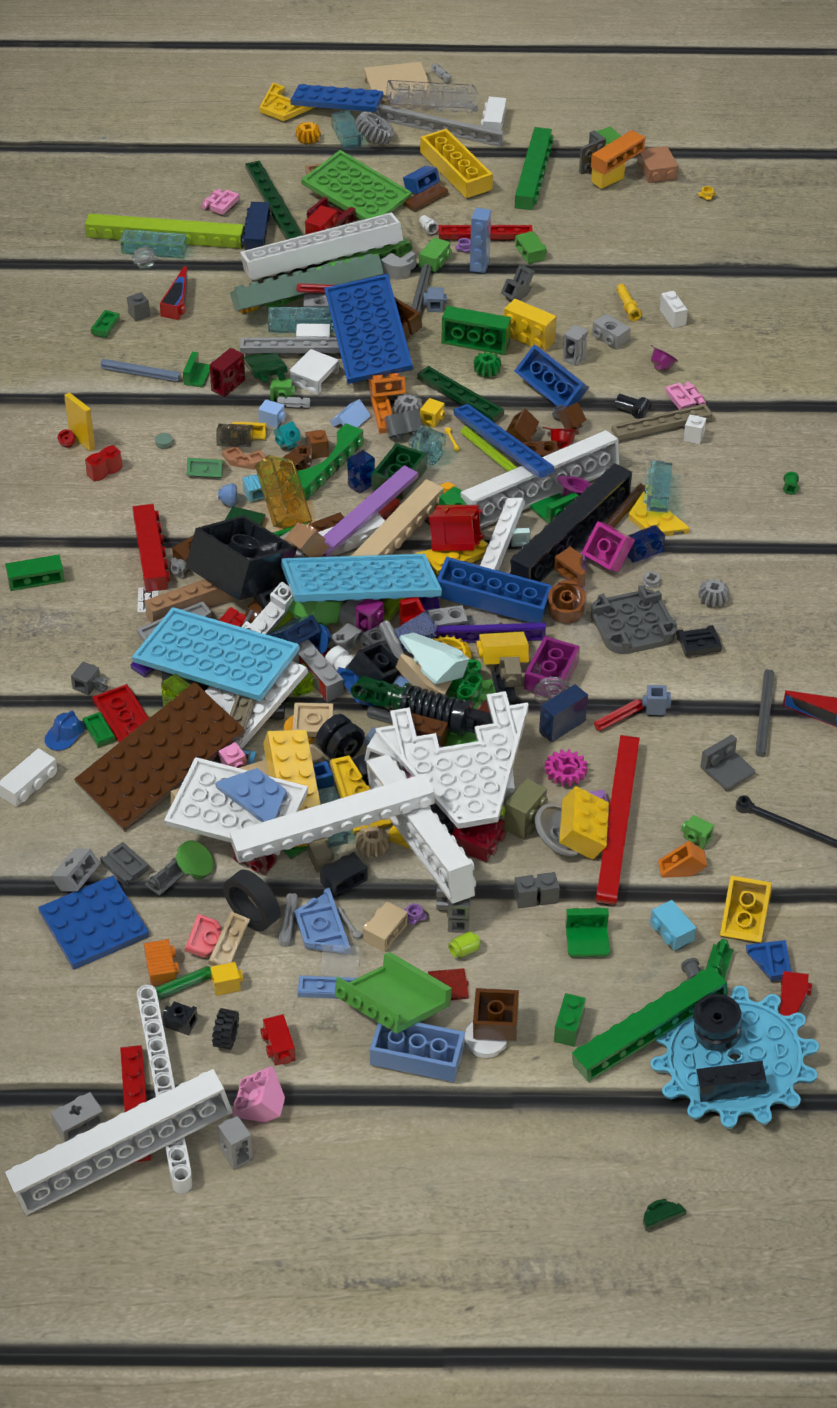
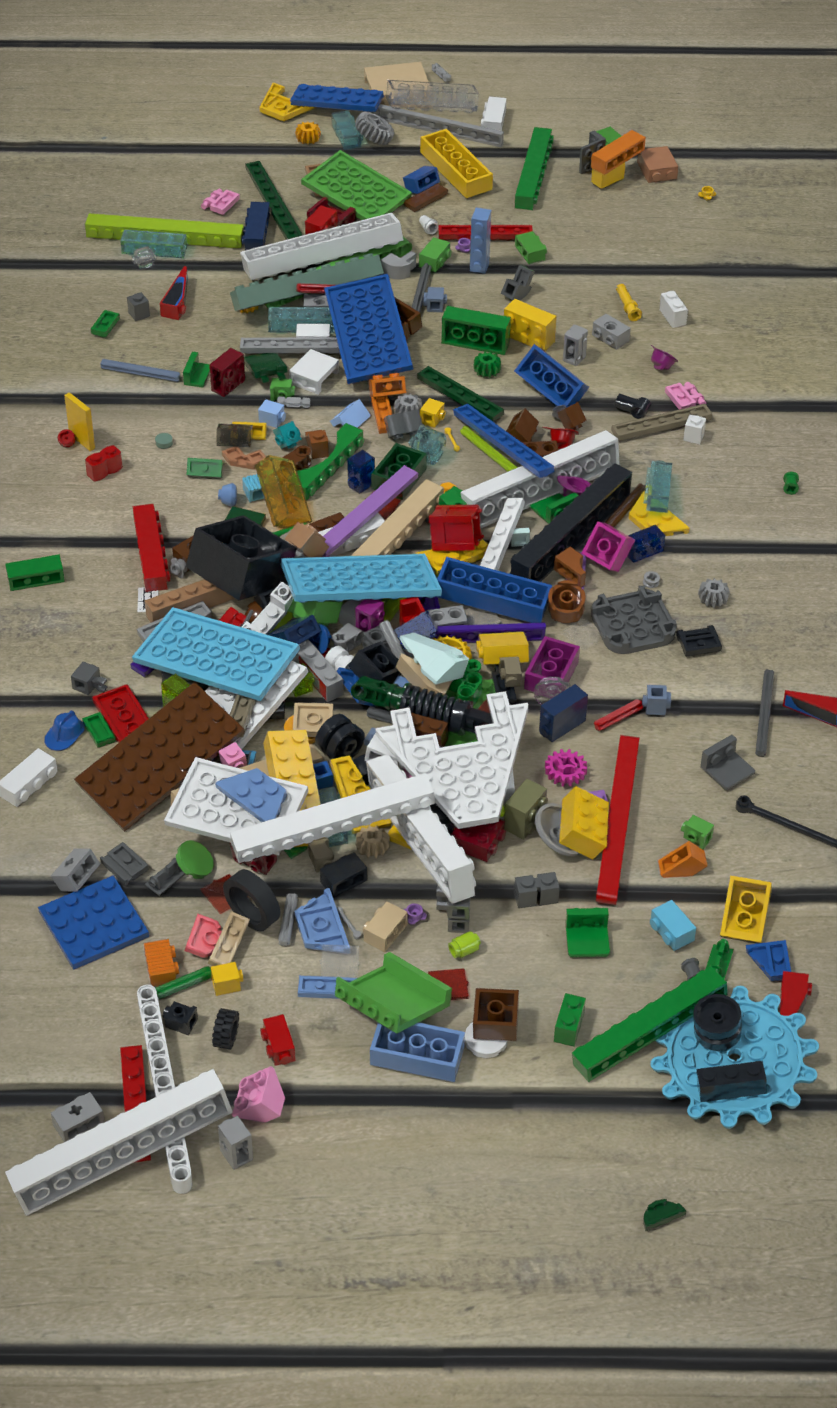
none -> clear red piece [201,874,232,914]

